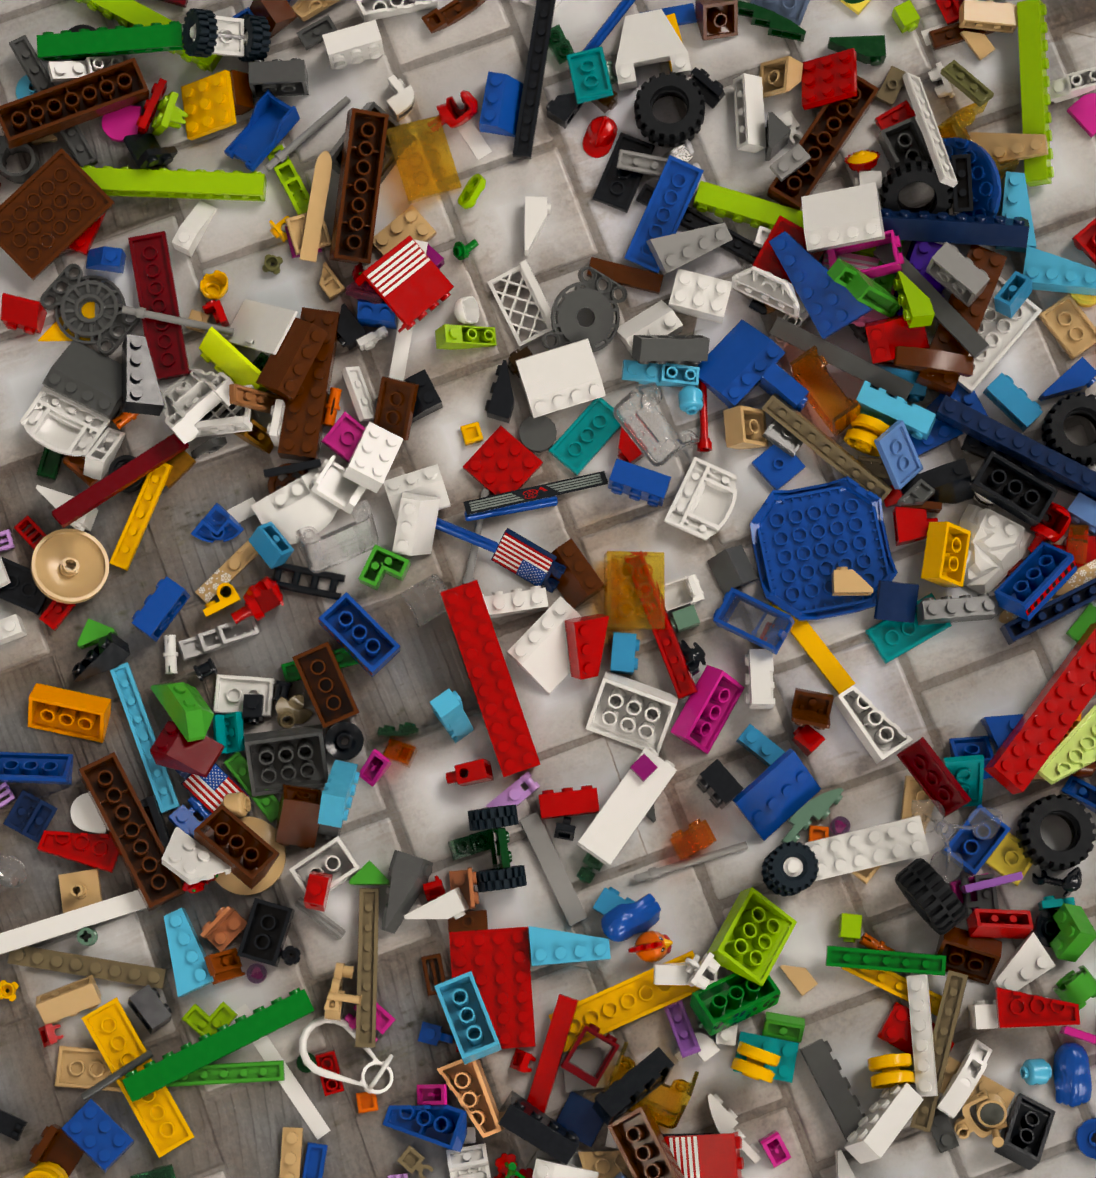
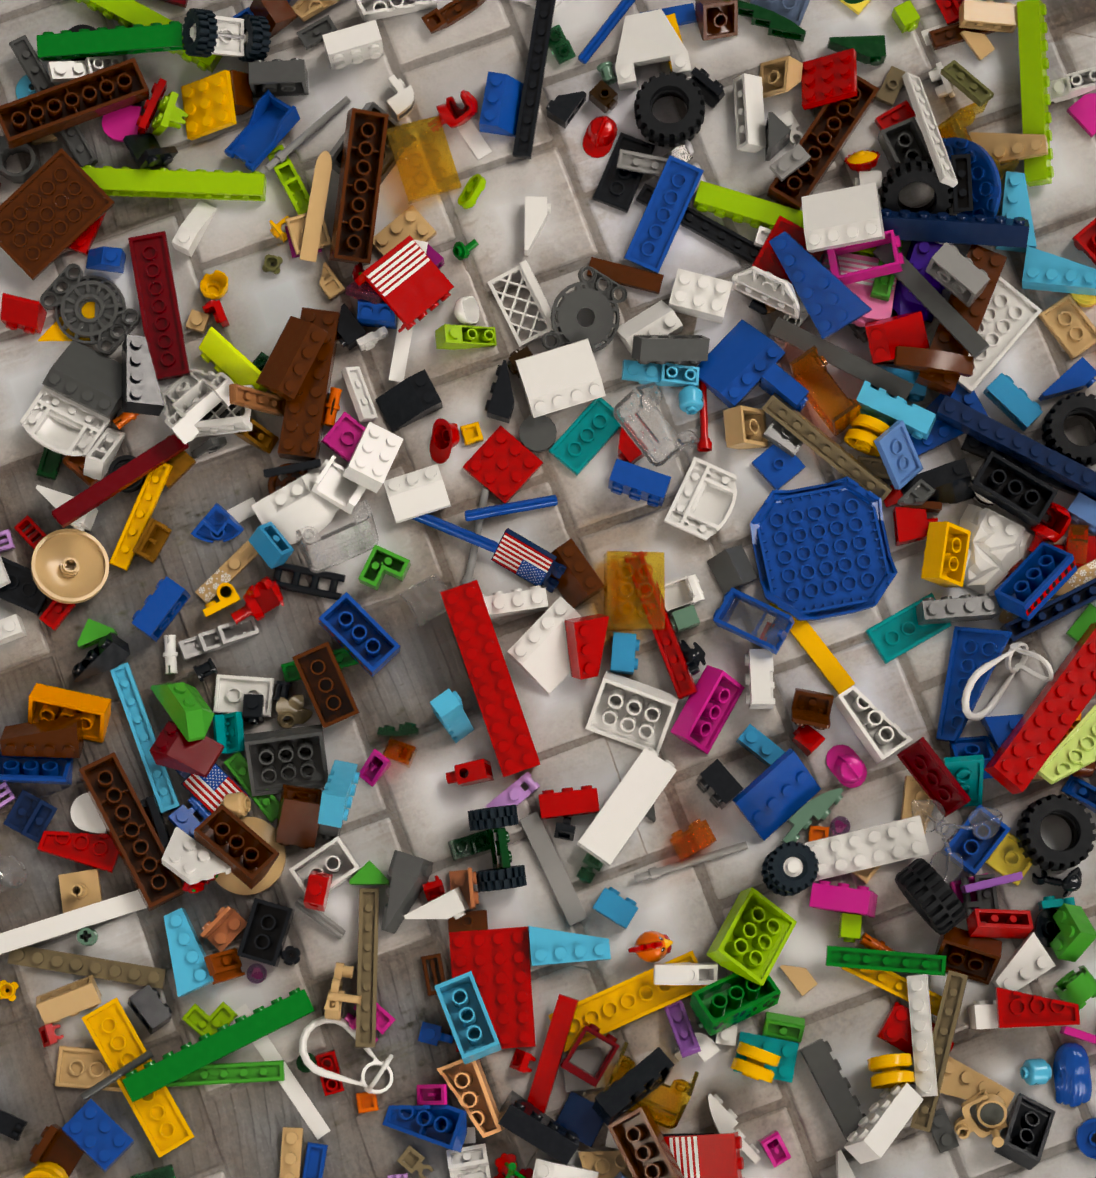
light grey bar [122,305,234,336] -> none
white container [225,299,298,355] -> none
white wing [267,399,286,447] -> none
black dish [325,721,364,760] -> none
reddish brown plate [373,376,419,441] -> none
white slope [392,492,441,556] -> none
black sticker [463,471,608,515] -> none
teal tile [566,46,613,104] -> none
blue hair [601,894,661,942] -> none
magenta tile [630,754,658,782] -> none
light grey wedge [646,223,733,275] -> none
white hips [685,952,721,990] -> none
bright green slope [827,258,901,317] -> none
tan slope [831,567,873,596] -> none
dark blue slope [874,580,919,623] -> none
lime slope [893,271,935,328] -> none
white slope [936,1039,993,1119] -> none
dark azure brick [994,271,1032,318] -> none
none -> reddish brown wedge [0,713,84,758]
none -> pearl gold hinge [132,518,172,564]
none -> red piece [430,418,460,464]
none -> dark pink wedge [809,880,878,918]
none -> dark pink piece [826,745,867,788]
none -> blue wing [936,626,1012,742]
none -> white animal [961,641,1054,721]

